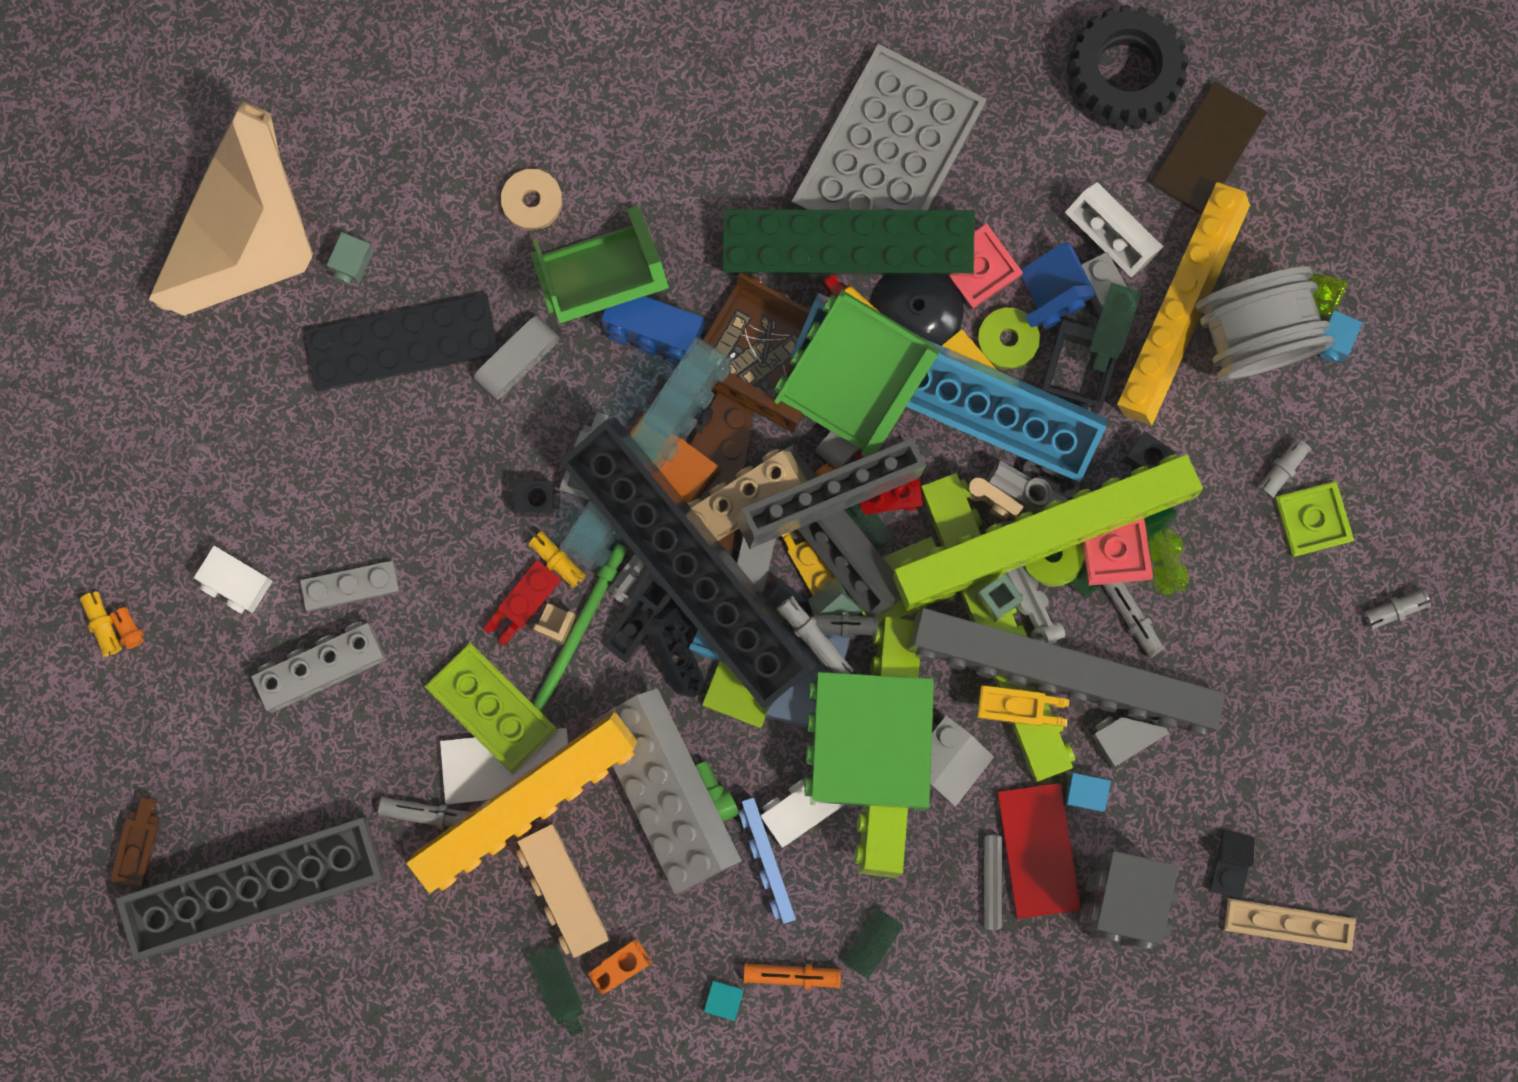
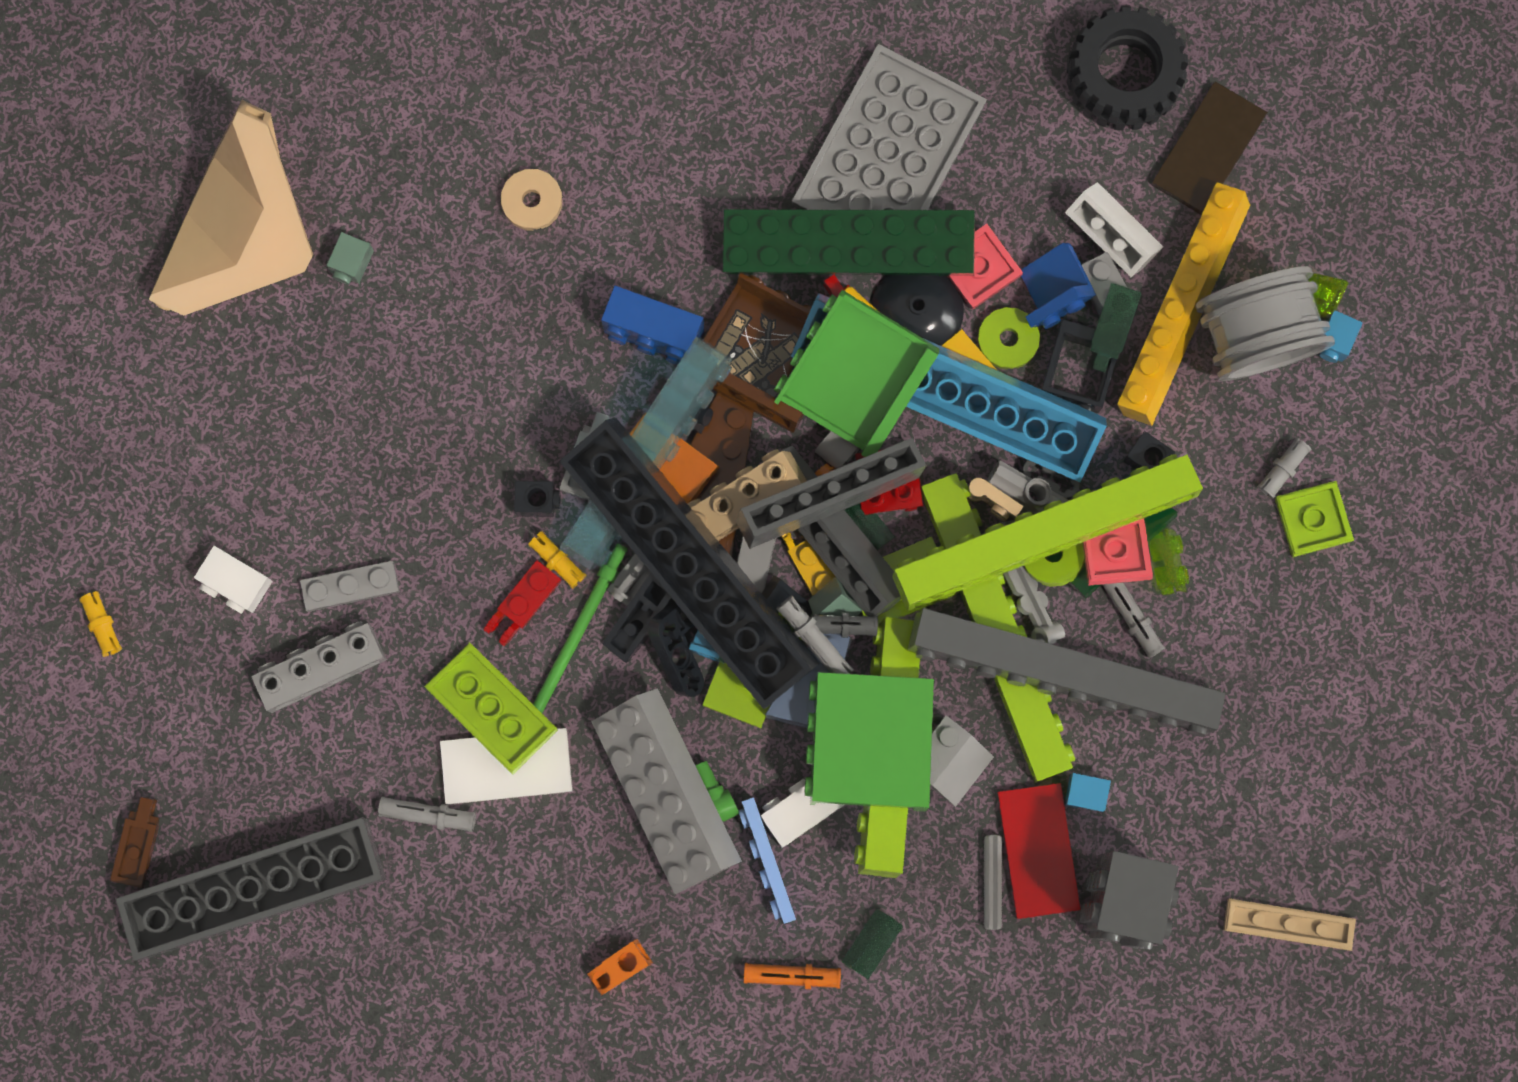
orange pin [109,607,144,649] -> none
black plate [304,294,499,392] -> none
yellow brick [406,711,638,894] -> none
light grey beam [474,316,560,400] -> none
tan brick [516,824,610,958] -> none
clear green hinge [528,945,584,1037] -> none
bright green panel [530,206,669,323] -> none
tan panel [533,603,577,645] -> none
teal tile [704,981,744,1021] -> none
sand green brick [976,574,1024,622] -> none
yellow hinge [977,686,1069,727] -> none
light grey slope [1092,717,1169,768] -> none
black slope [1209,829,1255,899] -> none
light grey pin [1364,588,1431,630] -> none

